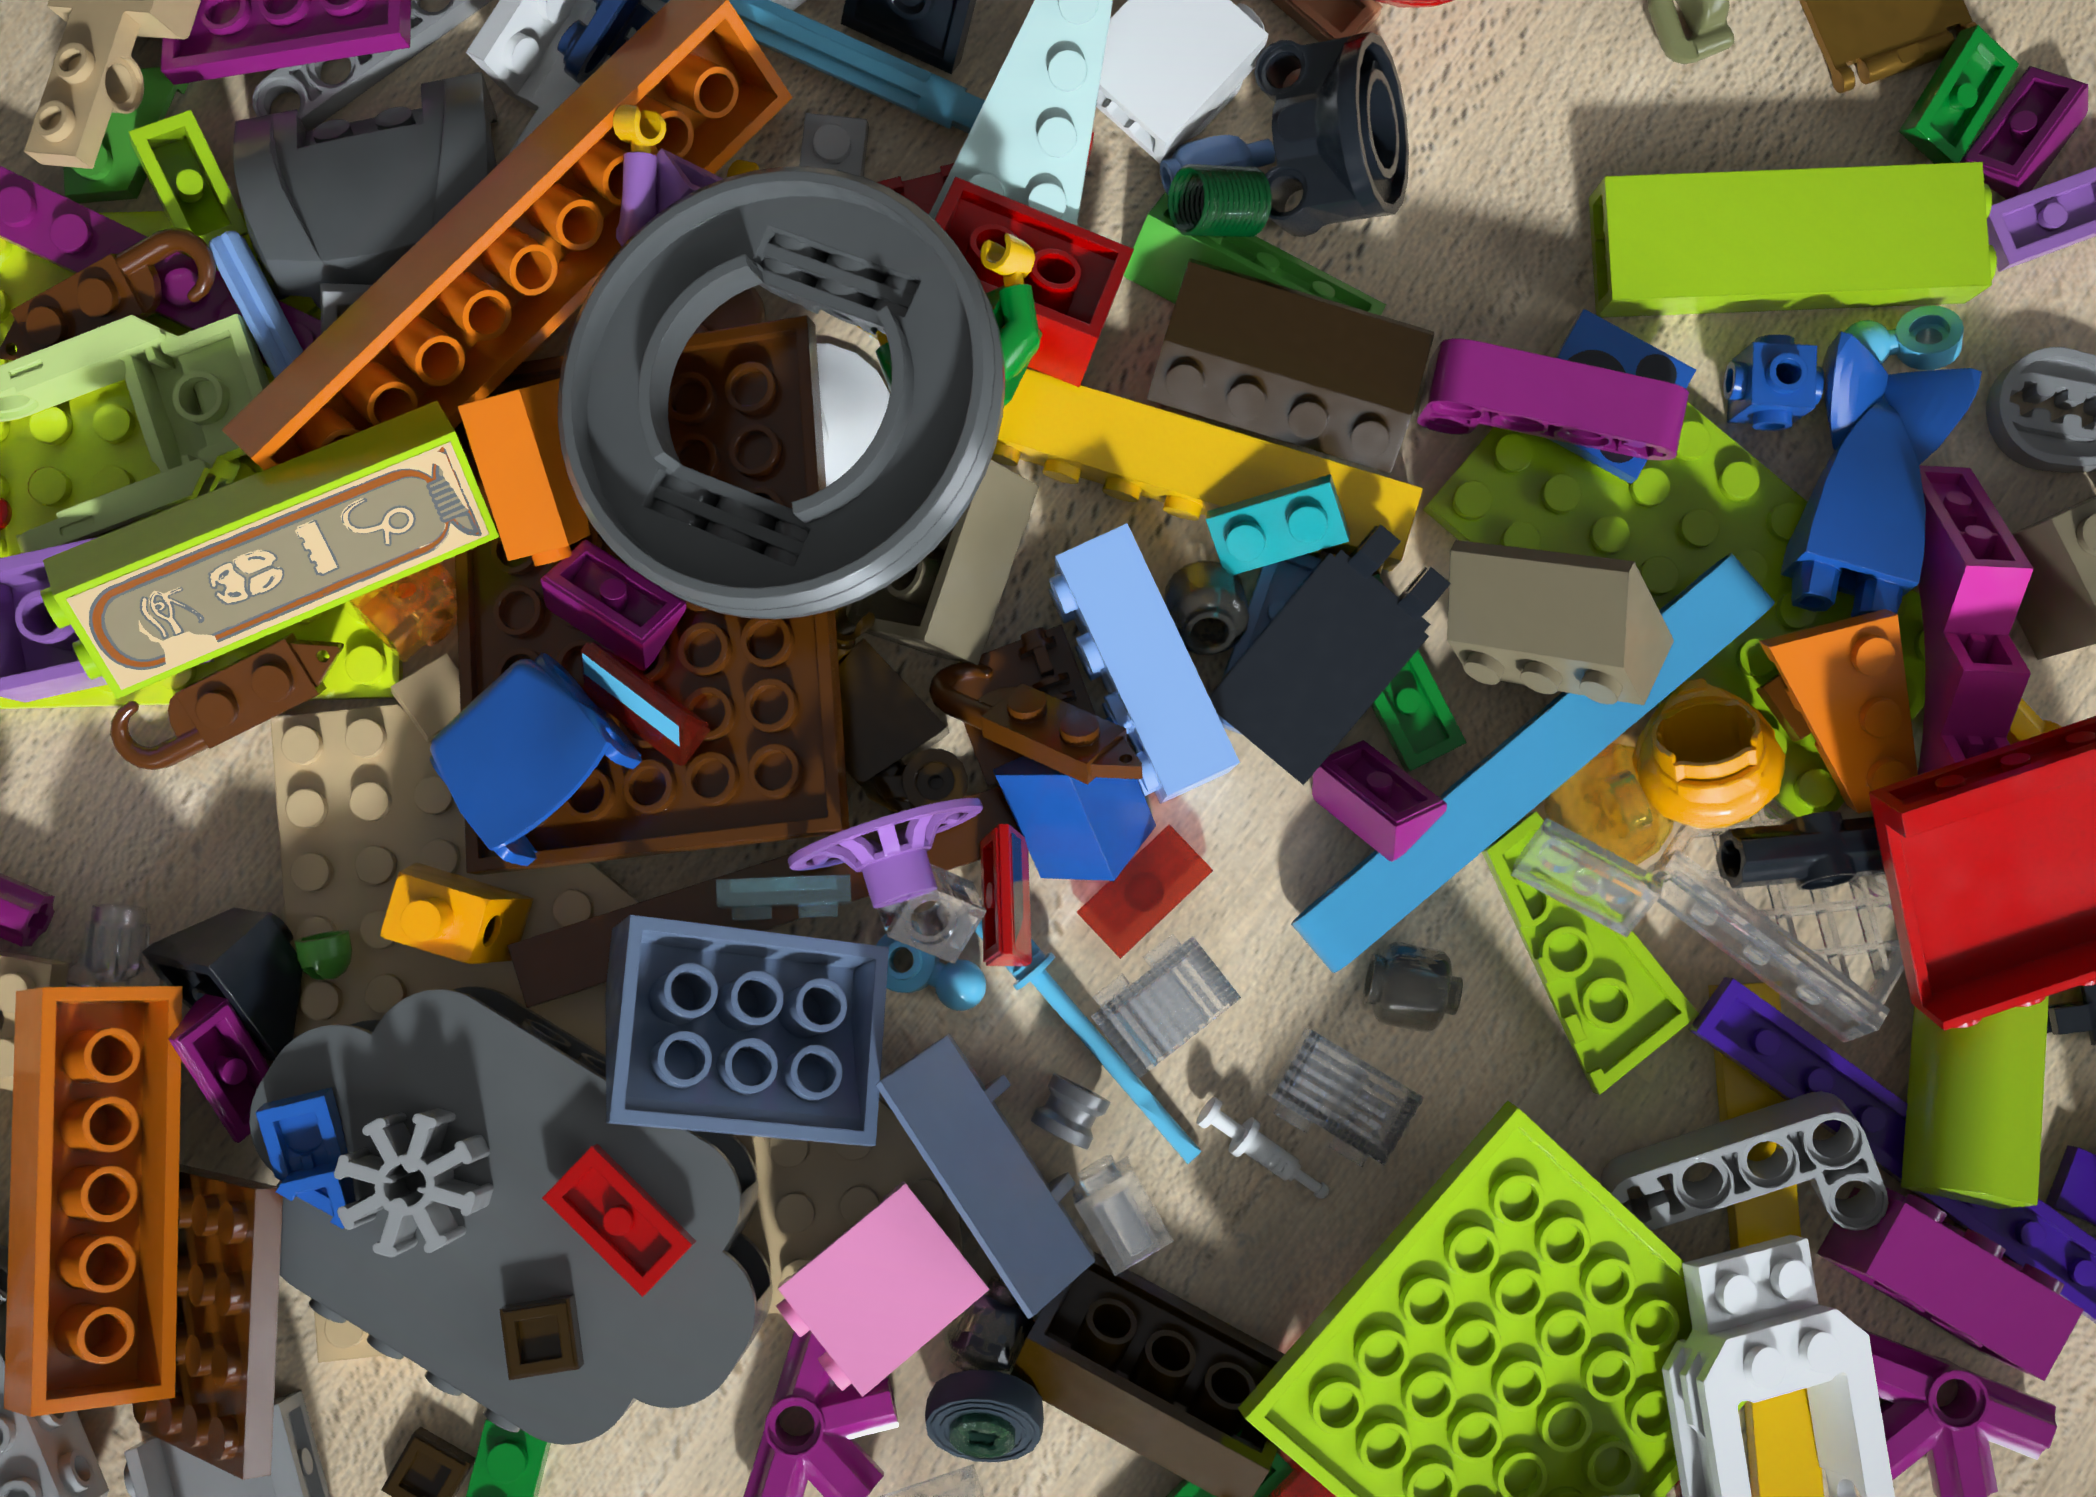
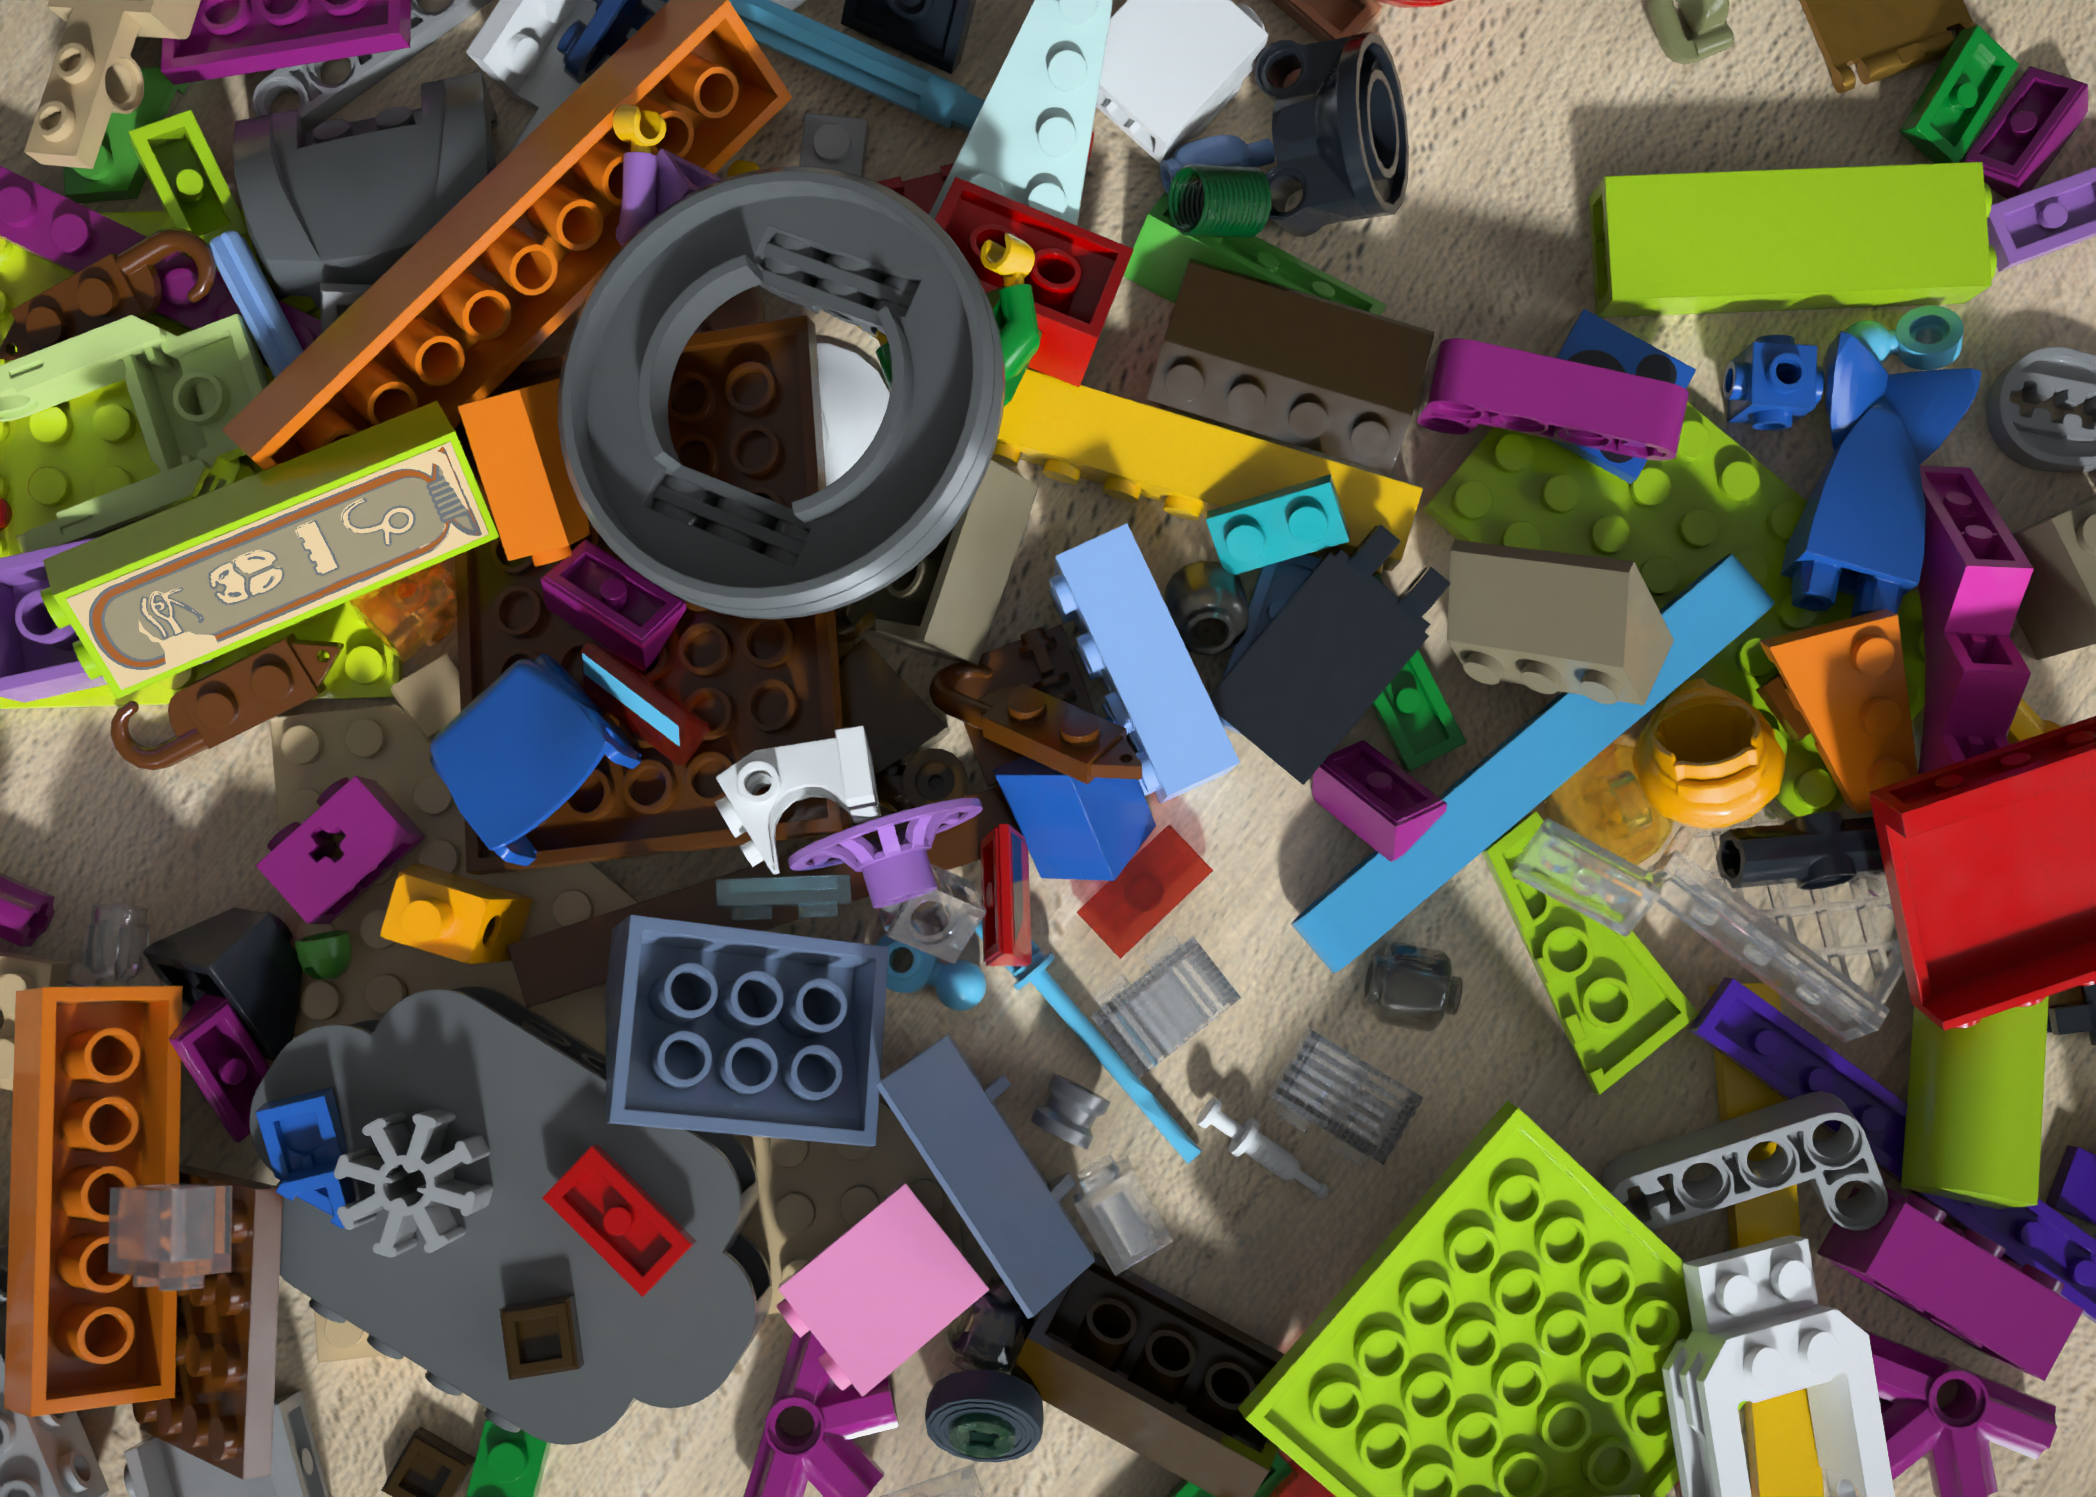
none -> clear brick [108,1183,232,1291]
none -> magenta brick [255,776,426,924]
none -> white tile [715,726,881,874]

